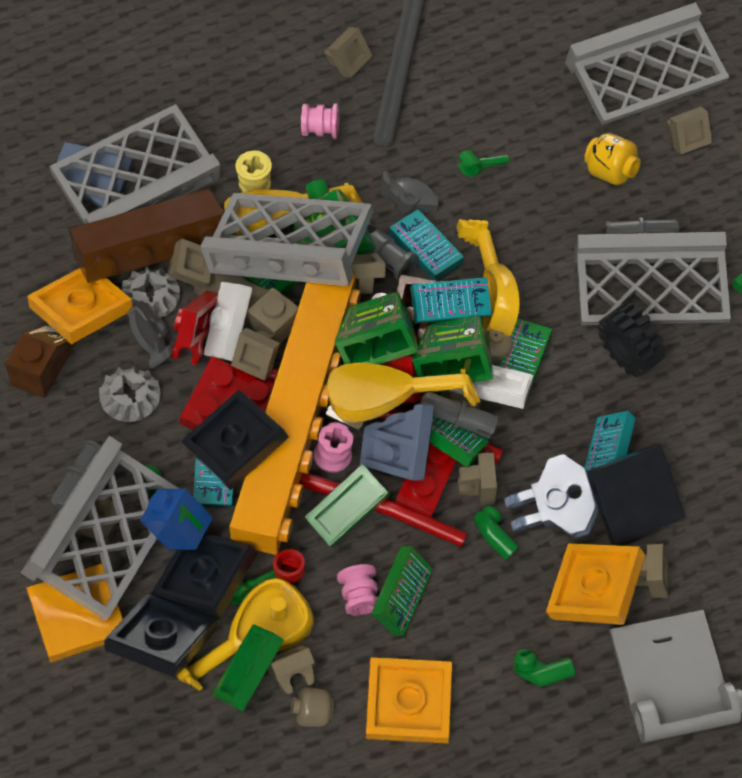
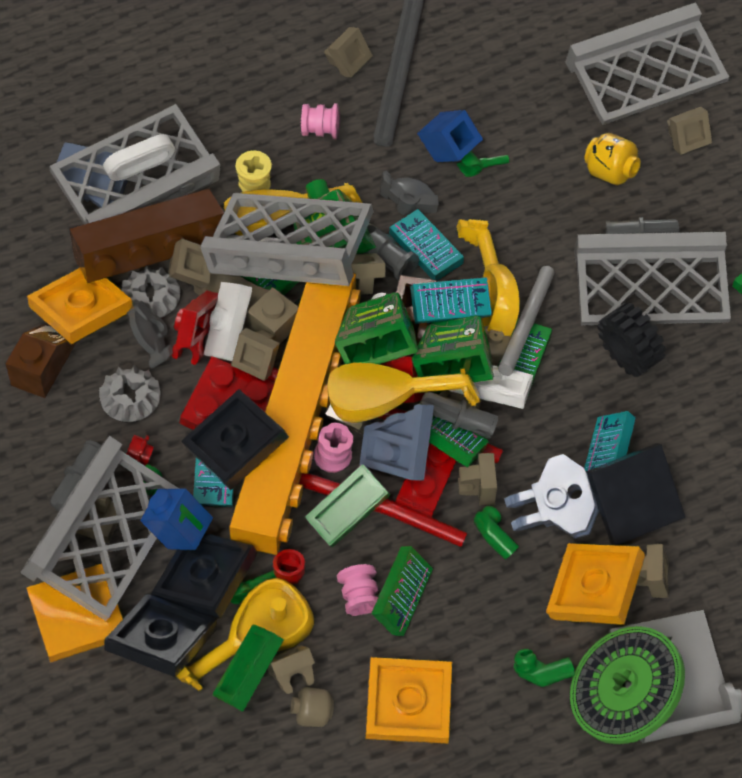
none -> white tile [103,134,175,181]
none -> red plate [126,434,154,466]
none -> blue brick [417,110,483,162]
none -> light grey bar [498,266,555,376]
none -> piece [570,626,685,744]

